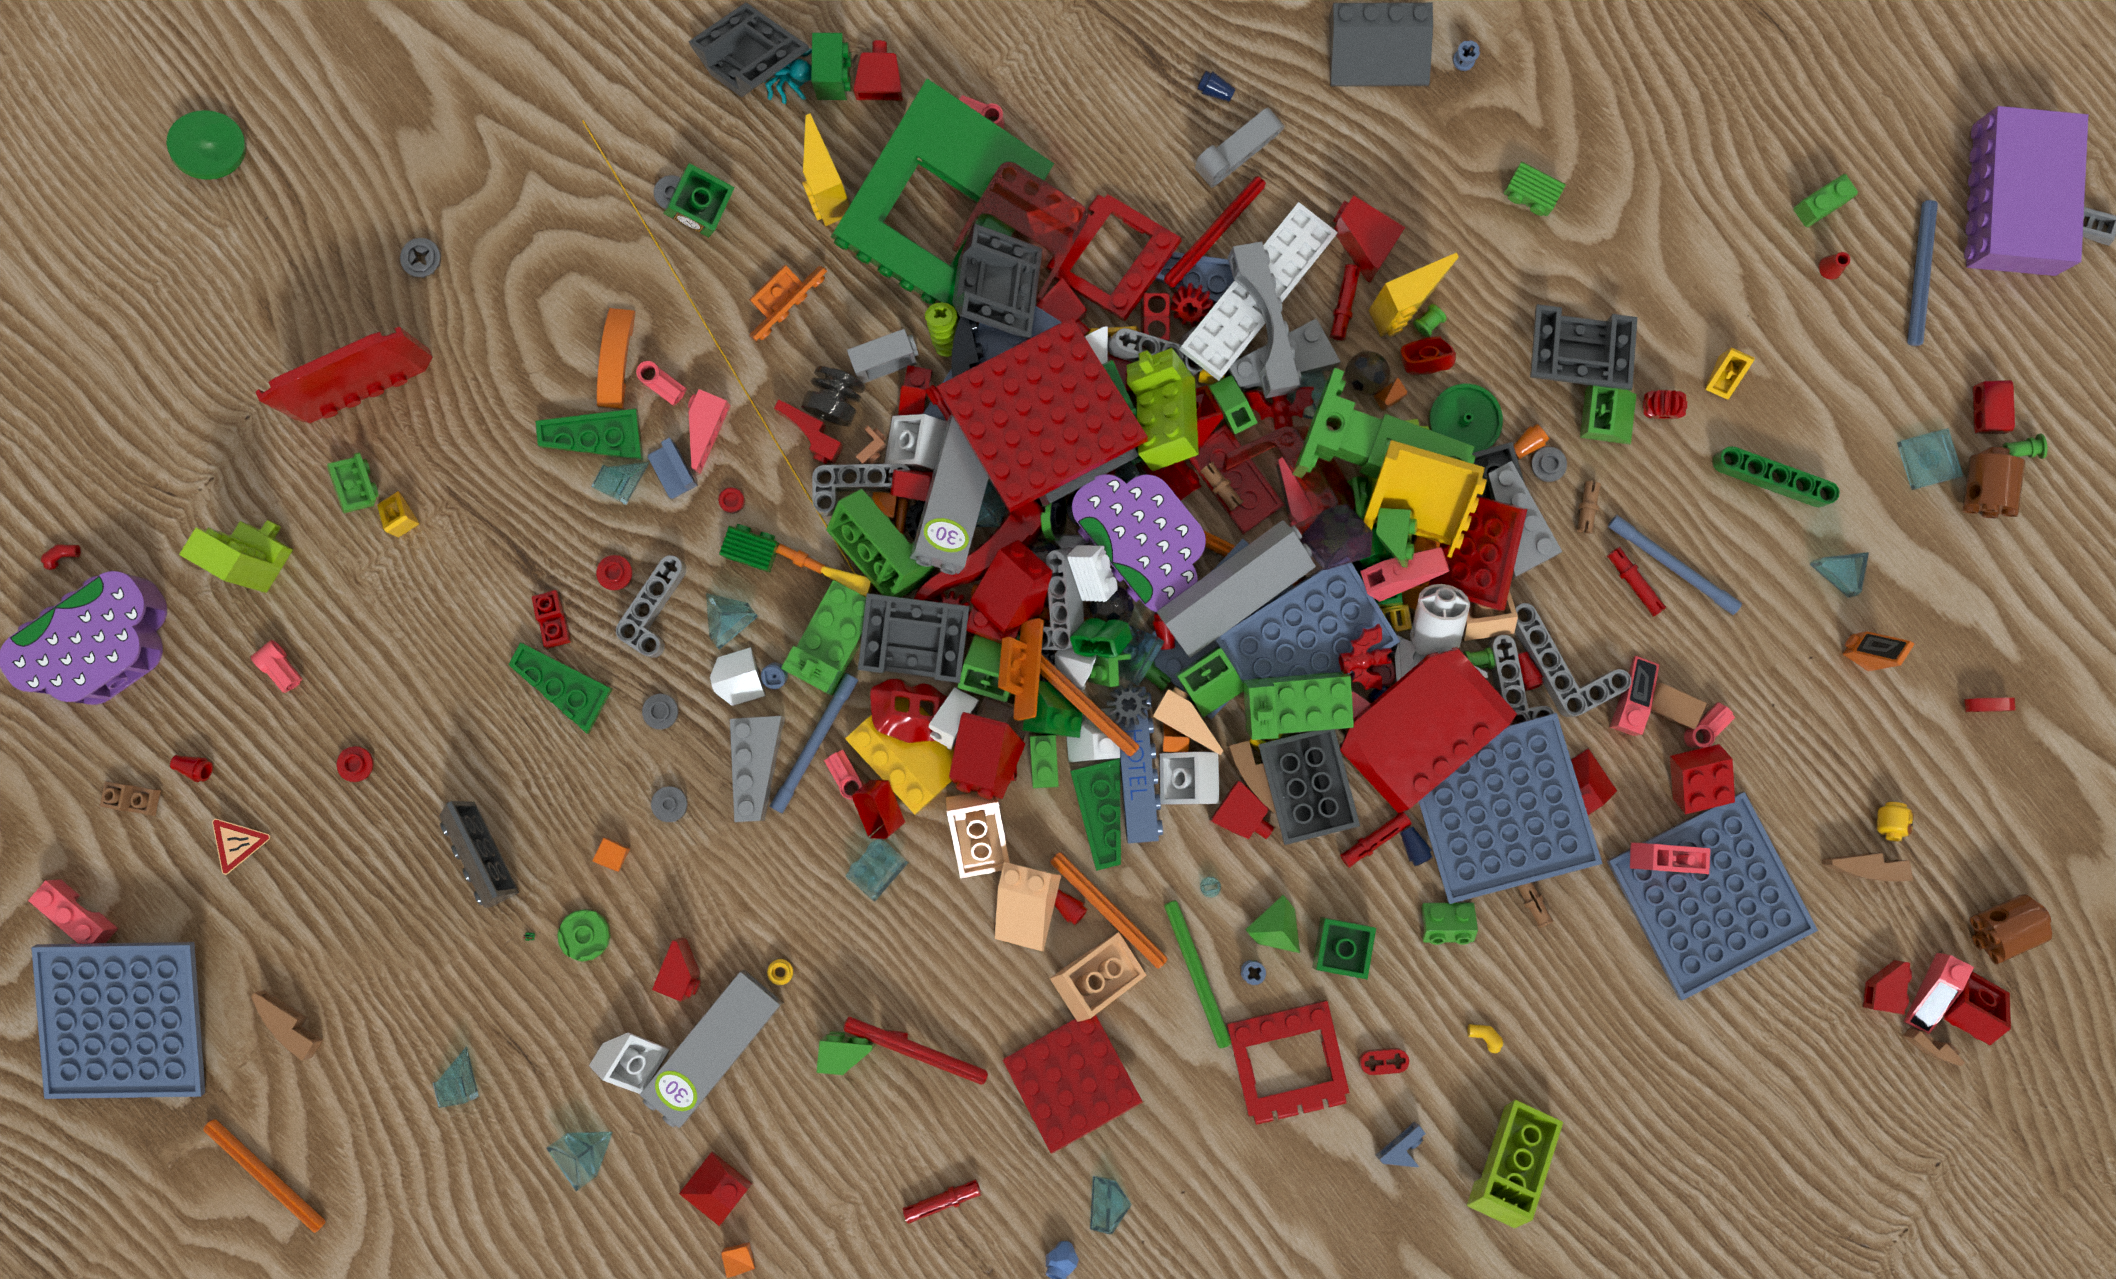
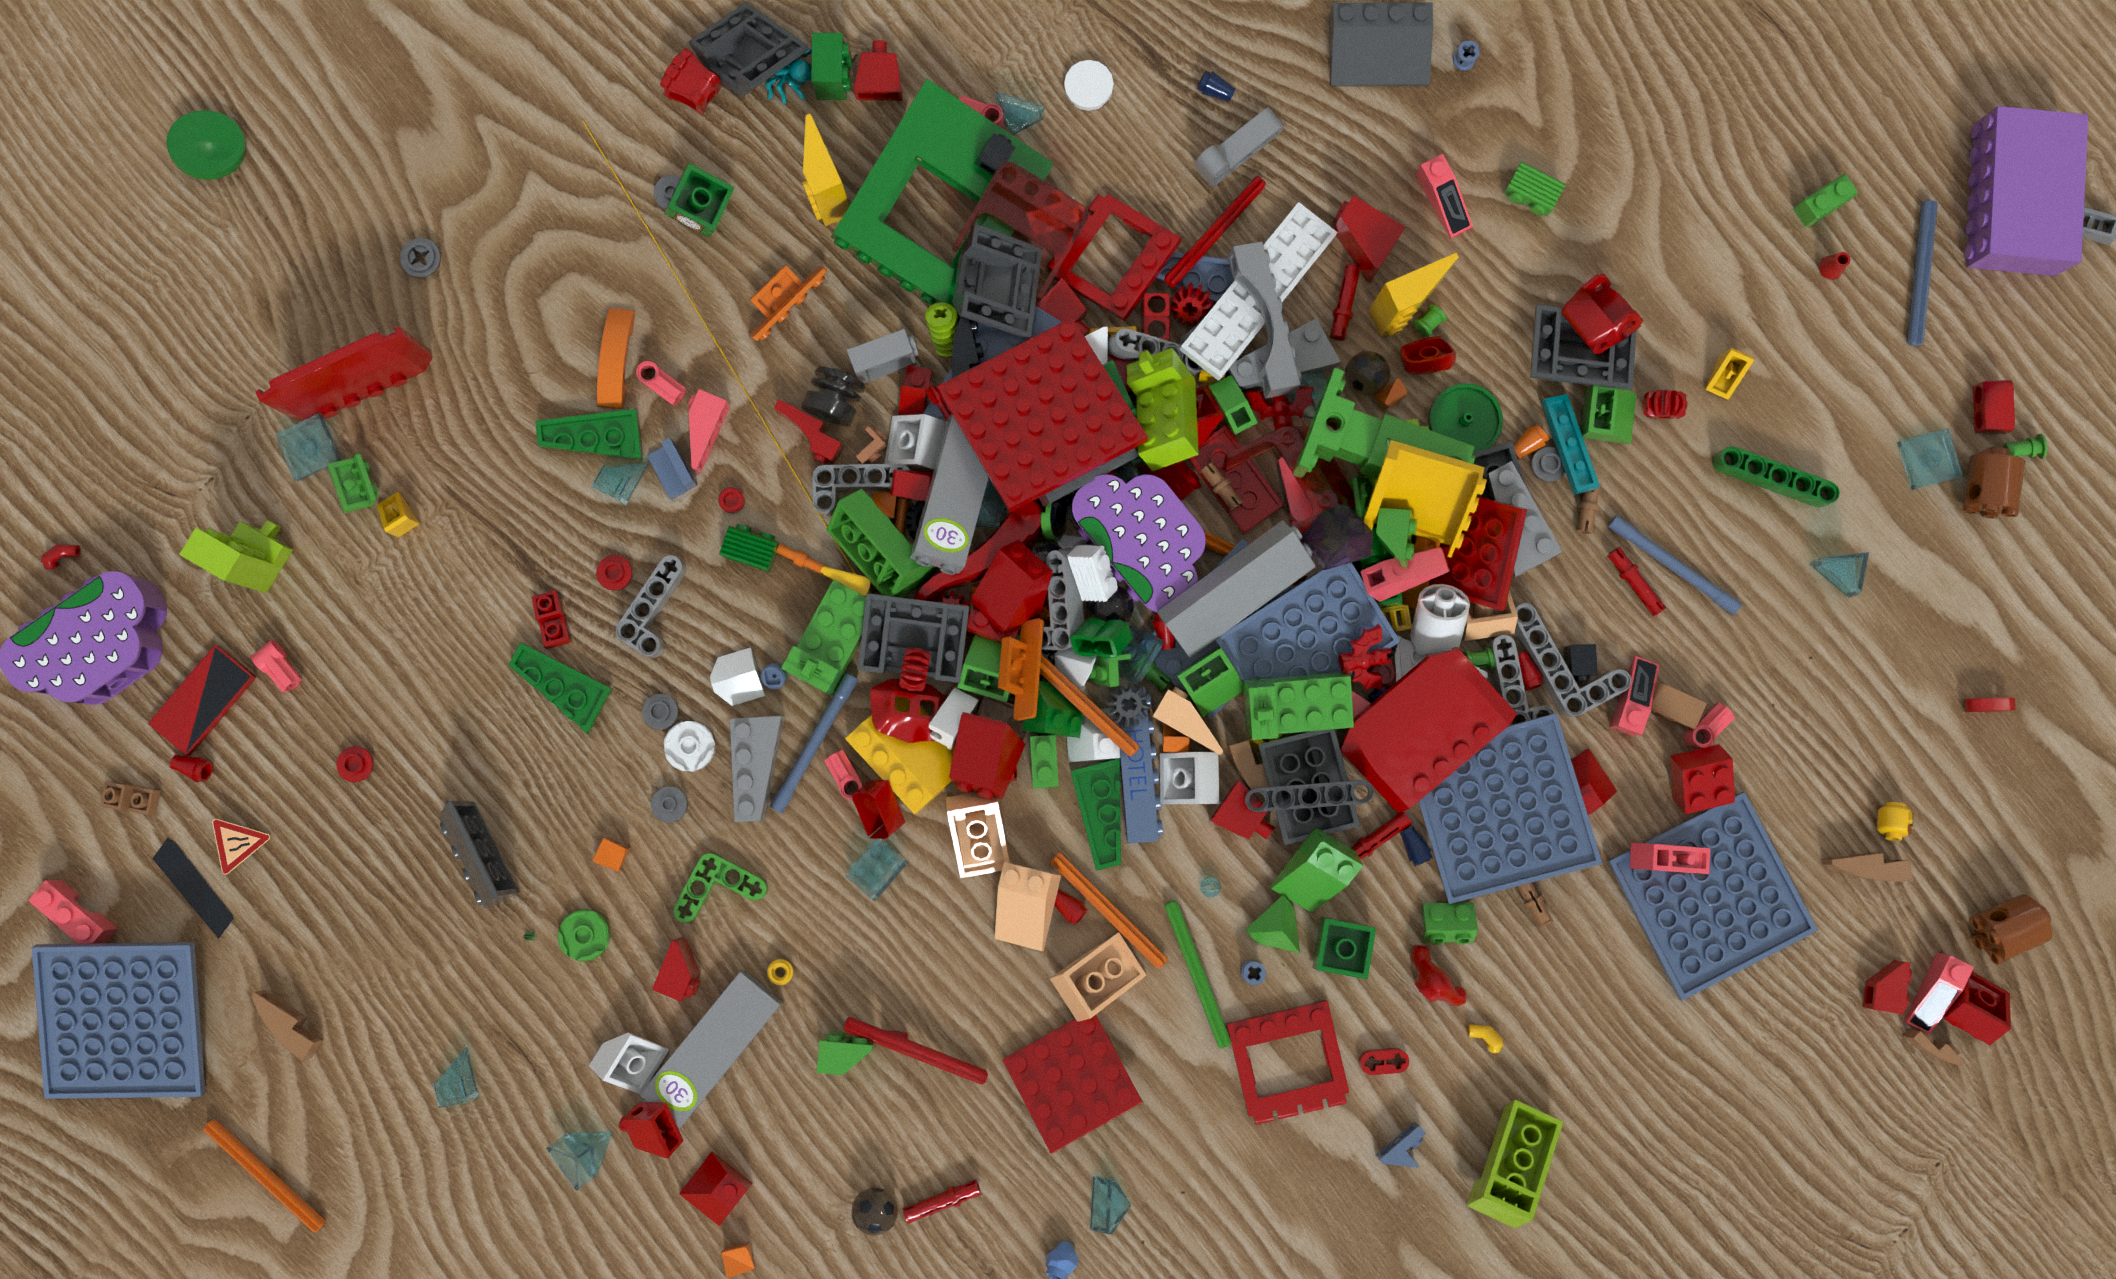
clear light blue slope [706,593,758,650] -> none
orange slope [1843,631,1915,671] -> none
none -> tile [148,645,257,756]
none -> black sticker [153,838,234,939]
none -> clear light blue plate [275,414,341,481]
none -> red torso [619,1102,684,1159]
none -> red piece [660,48,722,115]
none -> white tile [664,721,716,772]
none -> bright green beam [673,853,768,923]
none -> clear smoke piece [851,1187,898,1236]
none -> red gear [899,647,930,692]
none -> black brick [974,133,1016,178]
none -> clear light blue slope [995,92,1044,135]
none -> white tile [1064,60,1114,111]
none -> dark grey beam [1244,780,1374,812]
none -> bright green slope [1270,827,1363,913]
none -> red head [1410,945,1467,1006]
none -> coral slope [1415,154,1473,239]
none -> teal plate [1541,394,1600,495]
none -> red piece [1562,273,1643,354]
none -> black brick [1564,644,1598,682]

